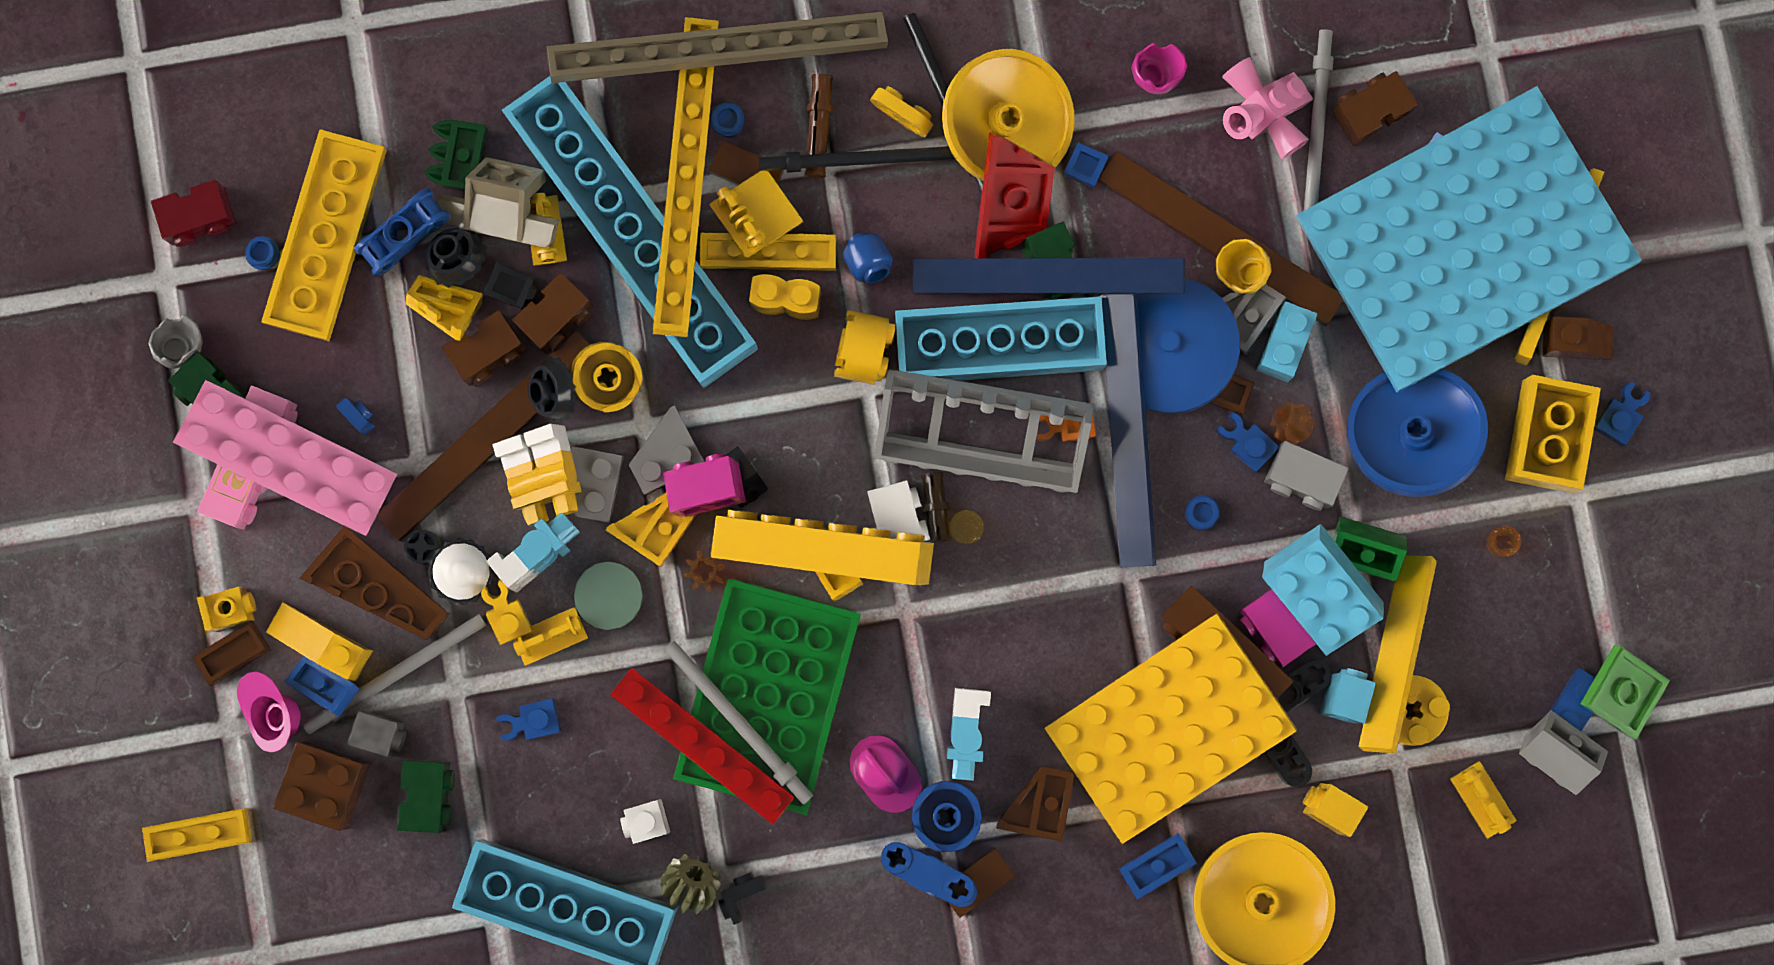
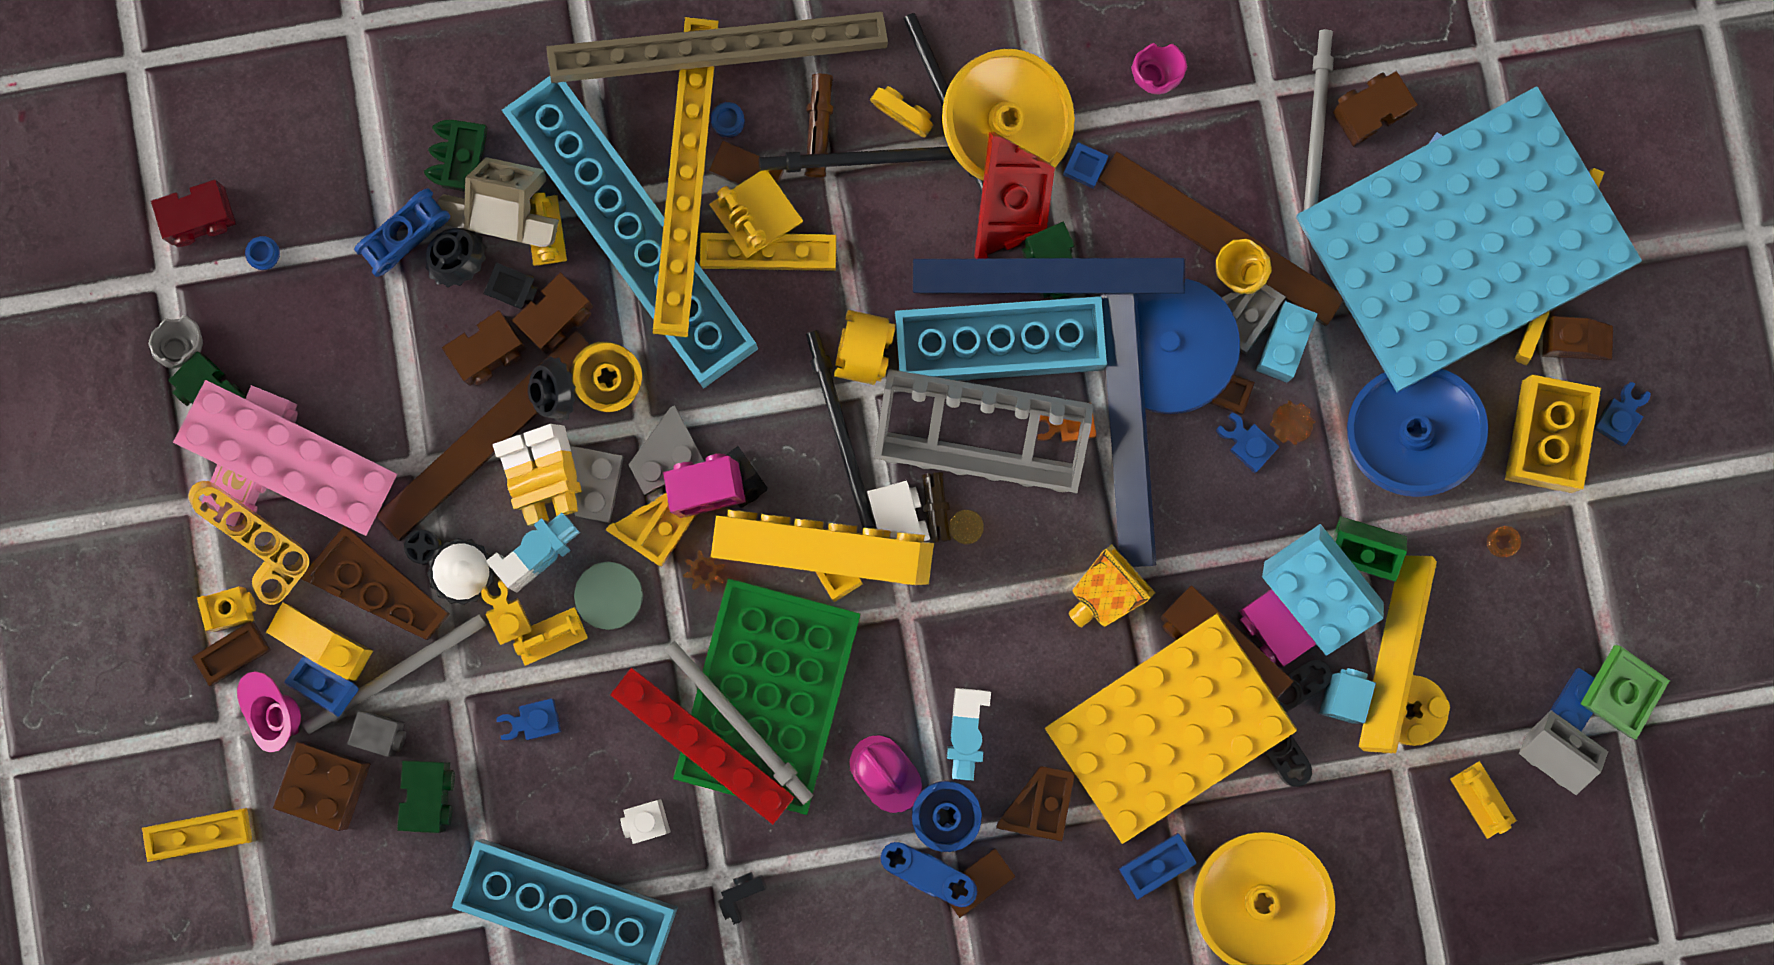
yellow plate [261,129,387,342] -> none
blue plate [336,397,376,435] -> none
yellow wing [406,275,483,341] -> none
olive gear [660,854,721,915] -> none
yellow brick [749,274,822,320] -> none
blue head [843,232,893,284] -> none
blue tile [1185,495,1220,530] -> none
bright pink brick [1222,57,1313,160] -> none
light grey brick [1264,441,1349,511] -> none
yellow brick [1303,783,1368,837] -> none
none -> yellow beam [189,481,309,605]
none -> black bar [805,330,876,529]
none -> torso [1068,544,1155,628]

